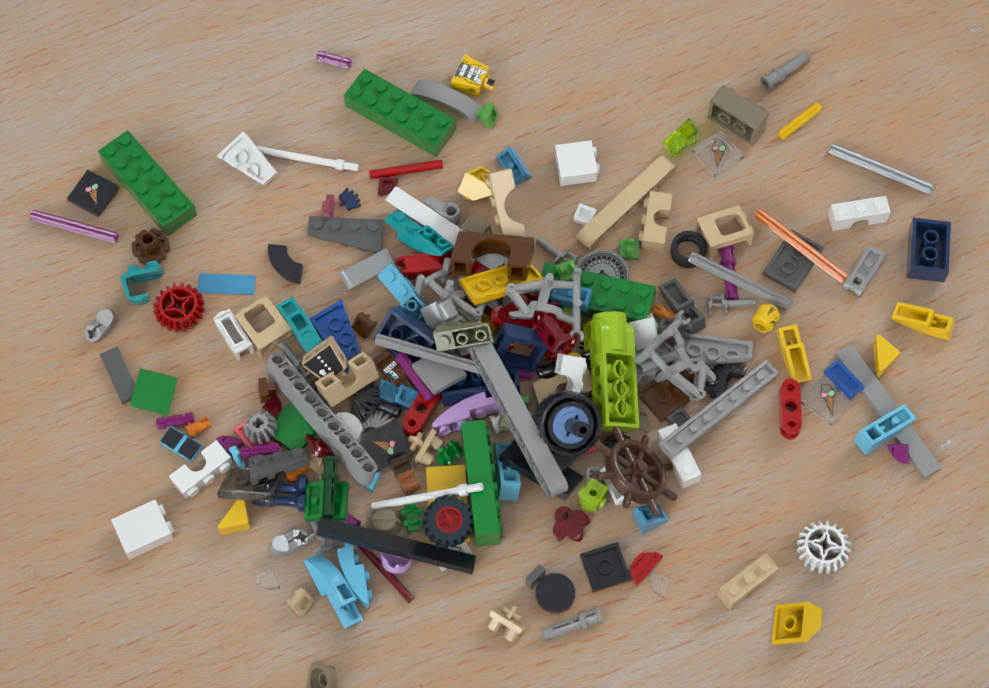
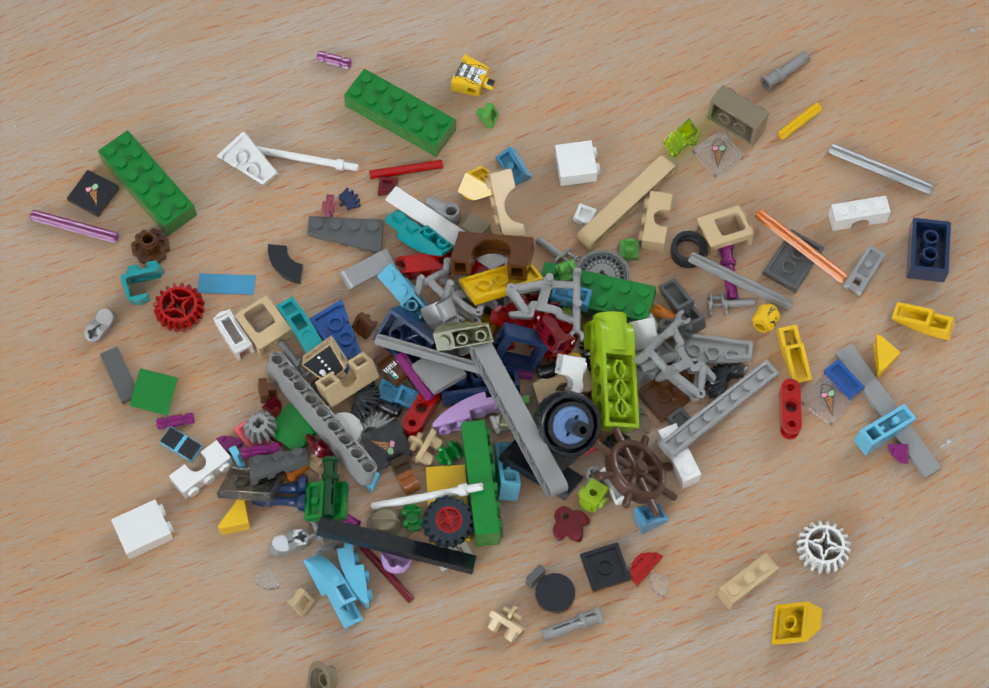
orange pin [185,416,212,437] -> none
light grey slope [410,80,483,123] -> none

